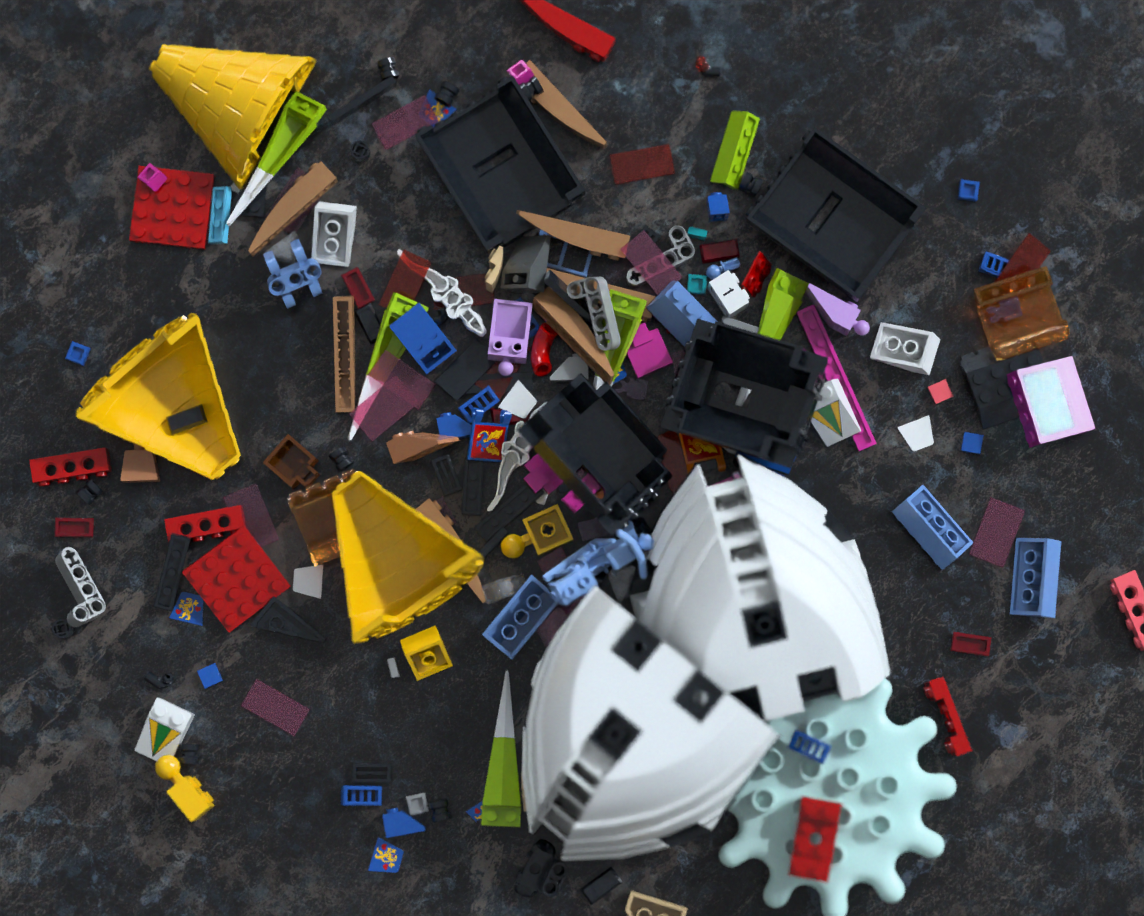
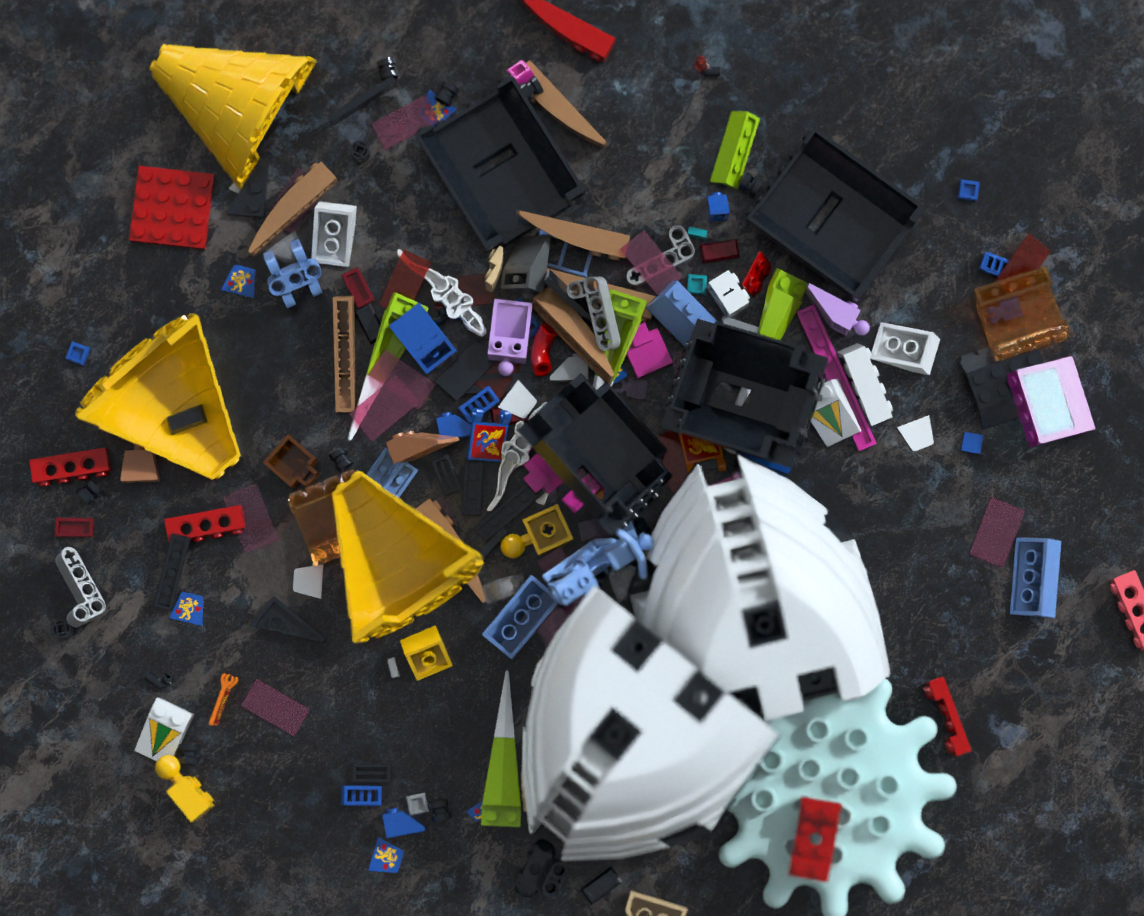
dark pink slope [137,163,167,192] -> none
red plate [182,525,291,633] -> none
blue tile [197,663,223,689] -> none
medium azure tile [208,186,232,244] -> none
lime plate [227,91,327,227] -> none
clear red piece [610,144,675,184] -> none
medium blue axle [706,258,741,280] -> none
blue slope [788,730,832,764] -> none
medium blue slope [892,485,973,570] -> none
coral tile [927,379,953,405] -> none
dark red tile [951,632,992,657] -> none
none -> orange flag [209,673,239,726]
none -> blue sticker [221,265,255,298]
none -> medium blue slope [366,447,418,498]
none -> white wedge [837,343,893,426]

